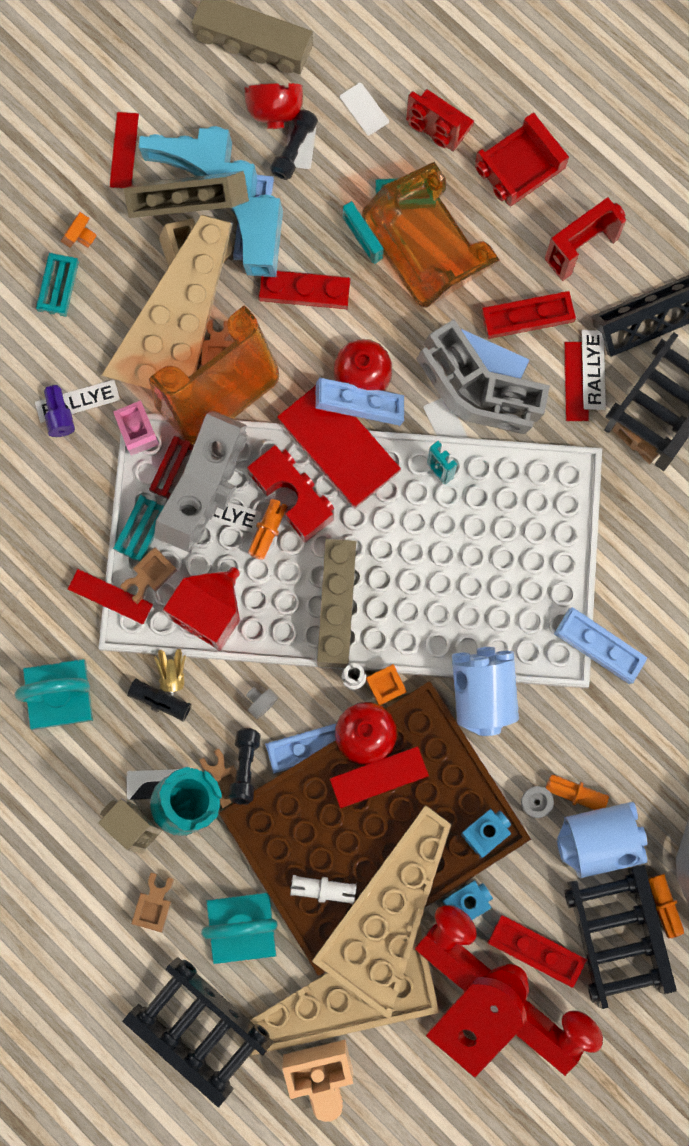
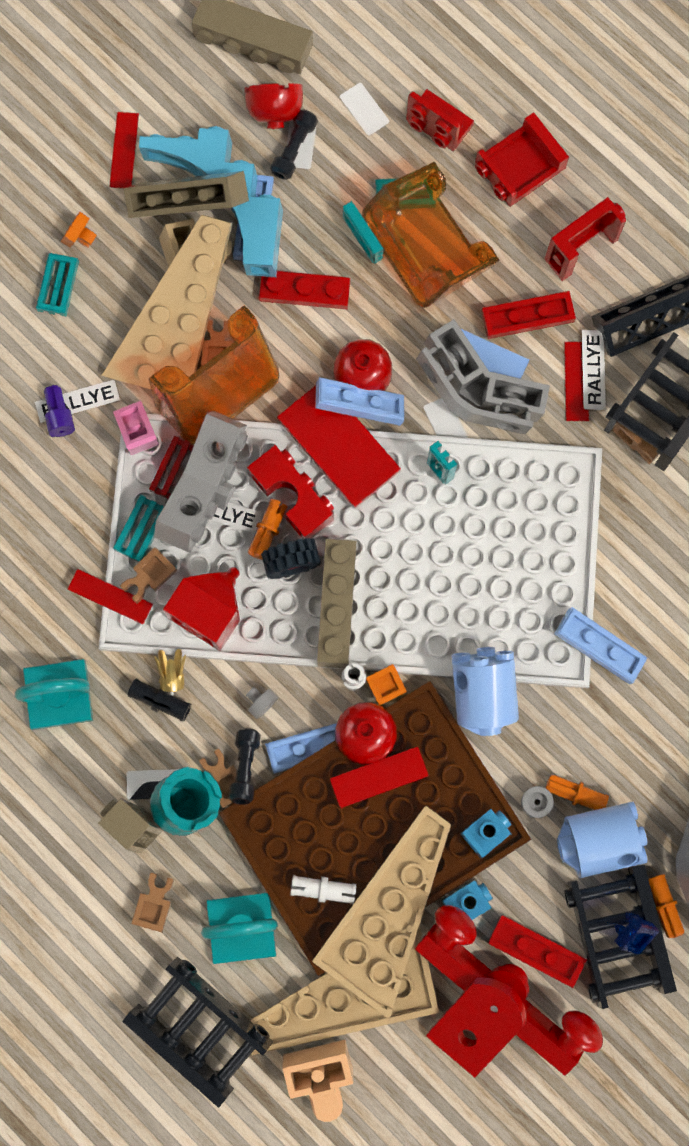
none -> black bush [261,538,321,579]
none -> clear blue tile [614,912,660,954]

